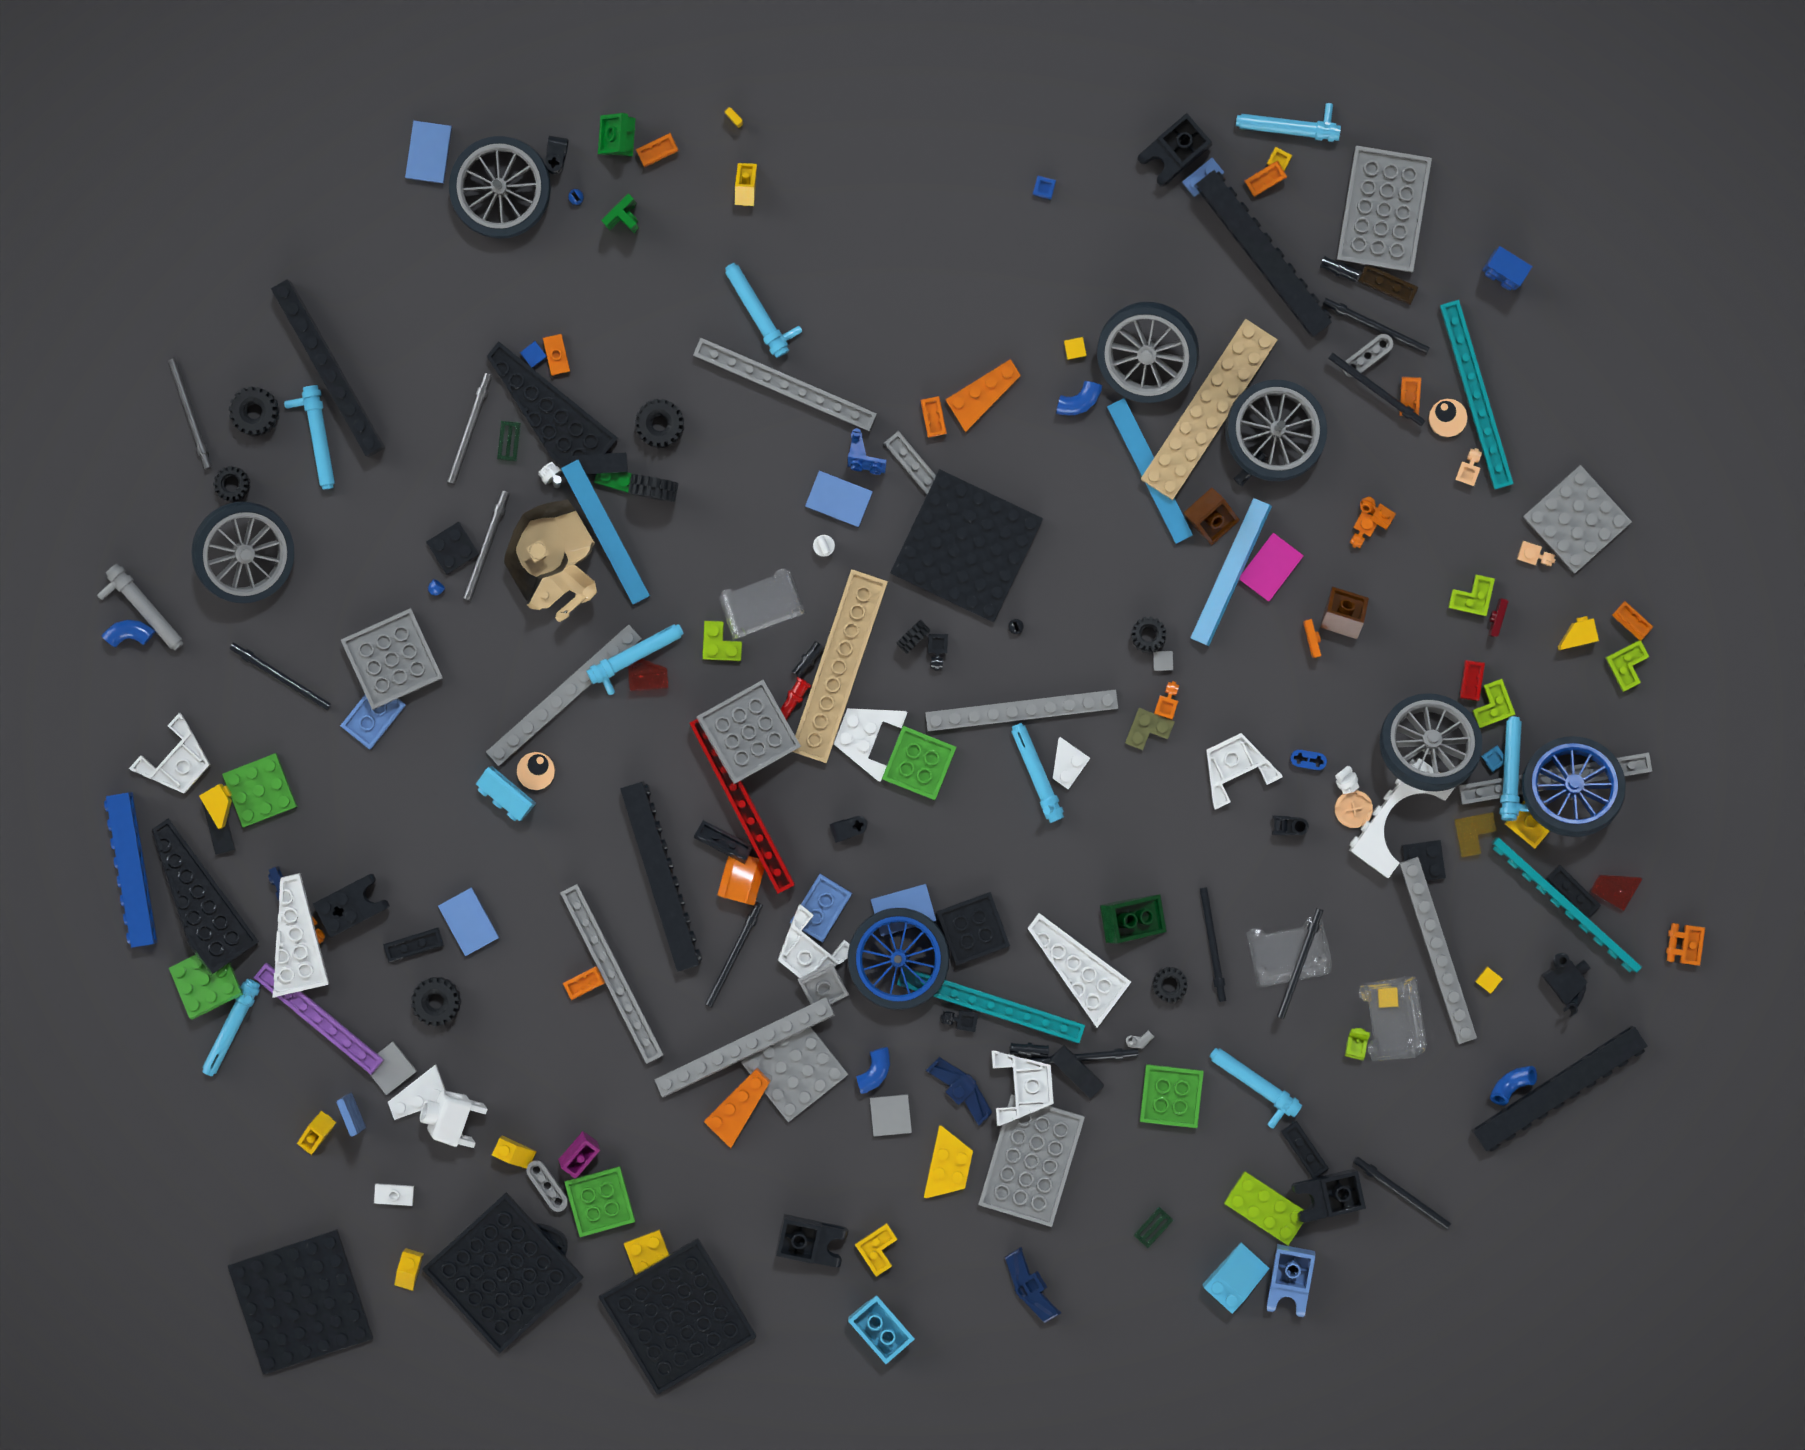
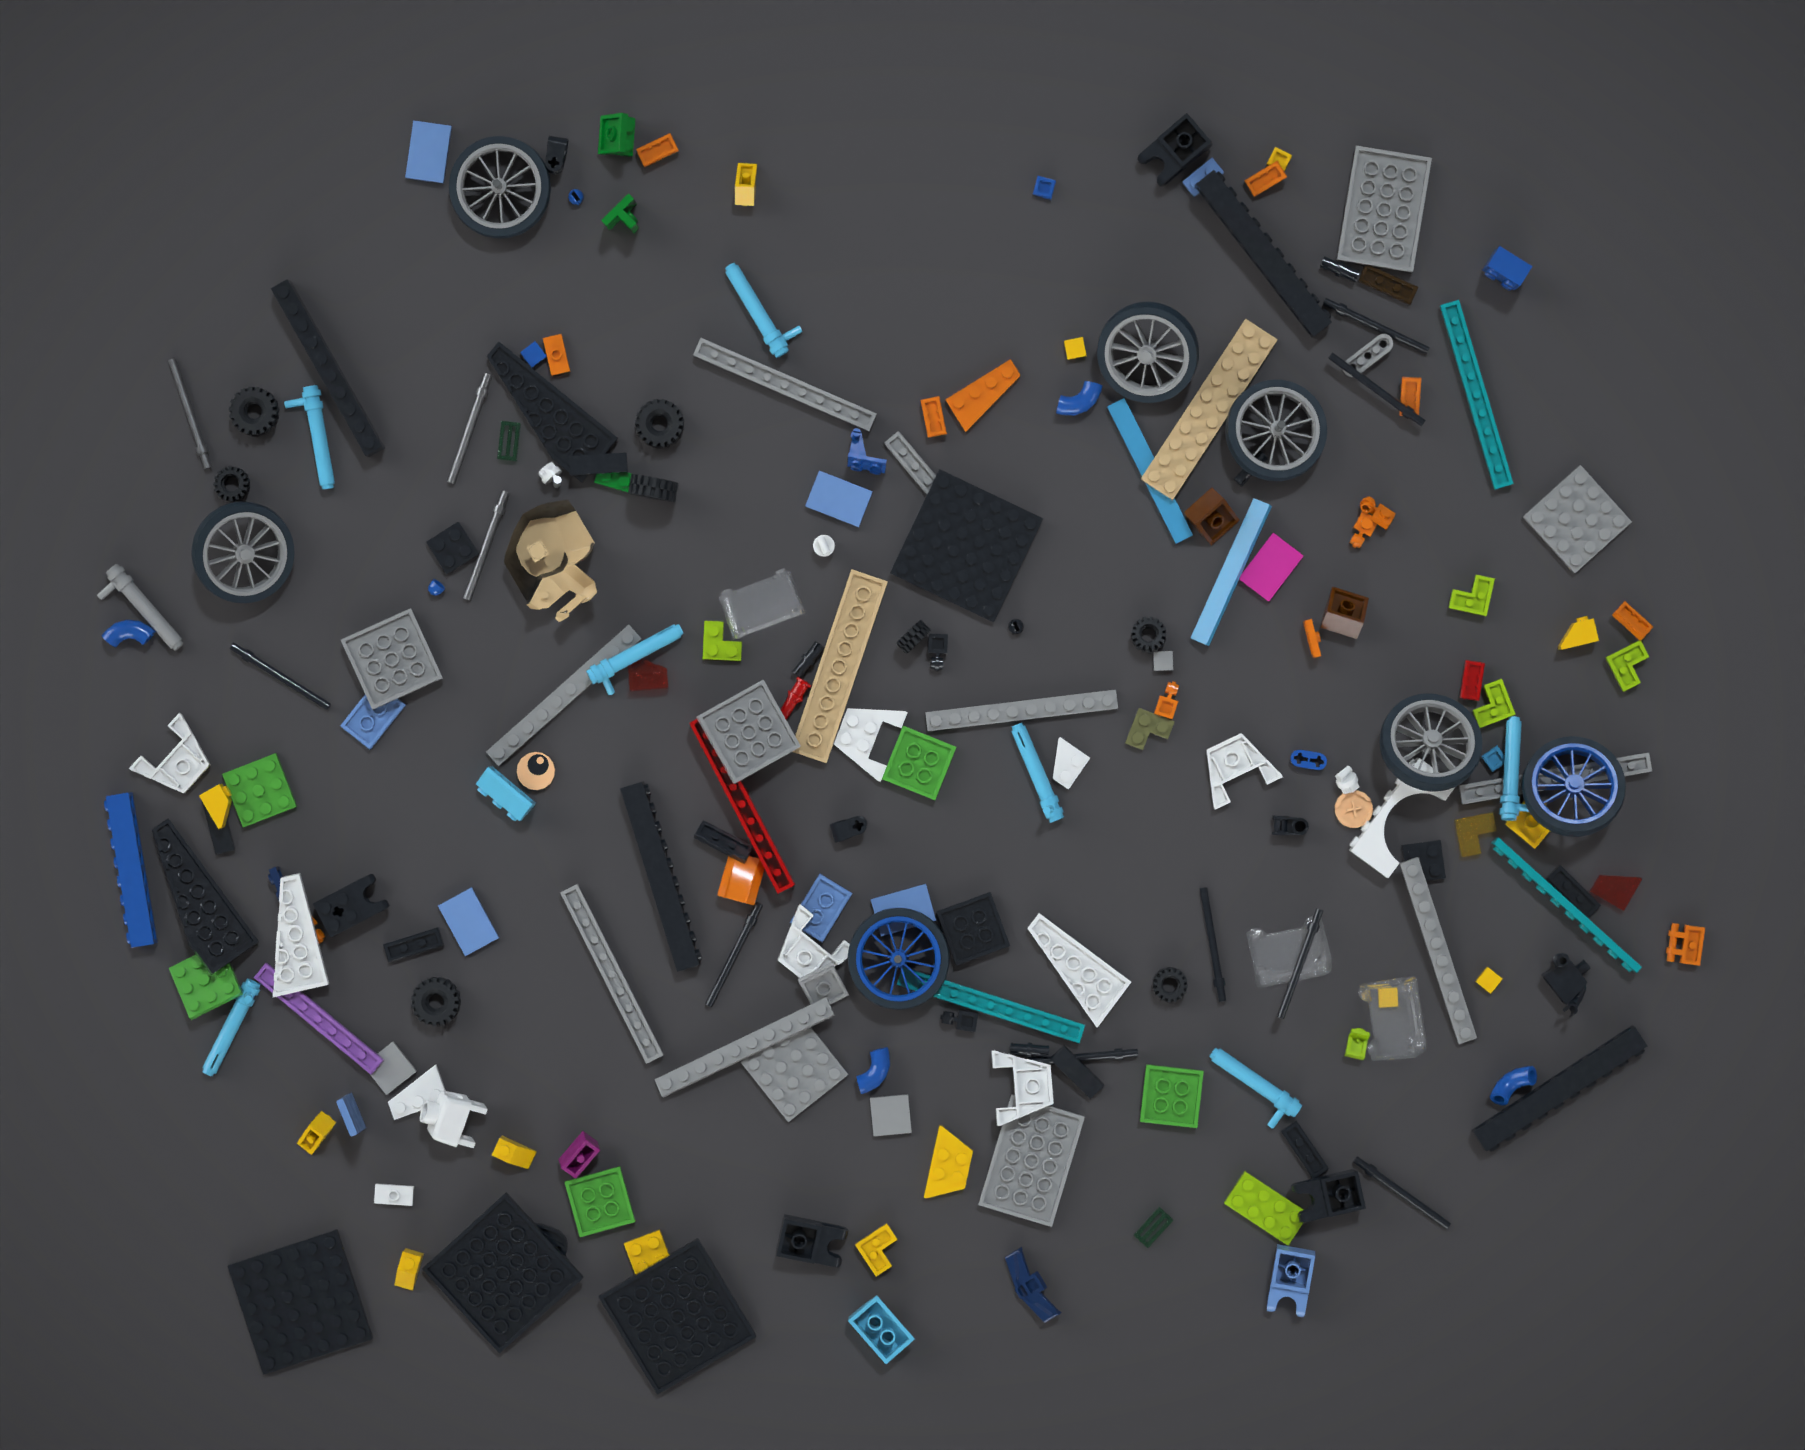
light grey plate [527,1160,568,1212] -> none
dark azure tile [561,459,650,604] -> none
orange plate [563,966,605,1000] -> none
orange wing [704,1068,771,1148] -> none
yellow tile [725,107,743,128] -> none
dark blue plate [925,1057,992,1126] -> none
dark green slope [1100,894,1167,944] -> none
light grey arm [1126,1030,1155,1049] -> none
medium azure slope [1202,1243,1270,1314] -> none
medium azure cylinder [1236,103,1341,142] -> none
light nougat tile [1428,399,1467,437] -> none
light nougat plate [1455,448,1482,486] -> none
dark red plate [1488,598,1509,637] -> none
light nougat plate [1517,541,1556,566] -> none

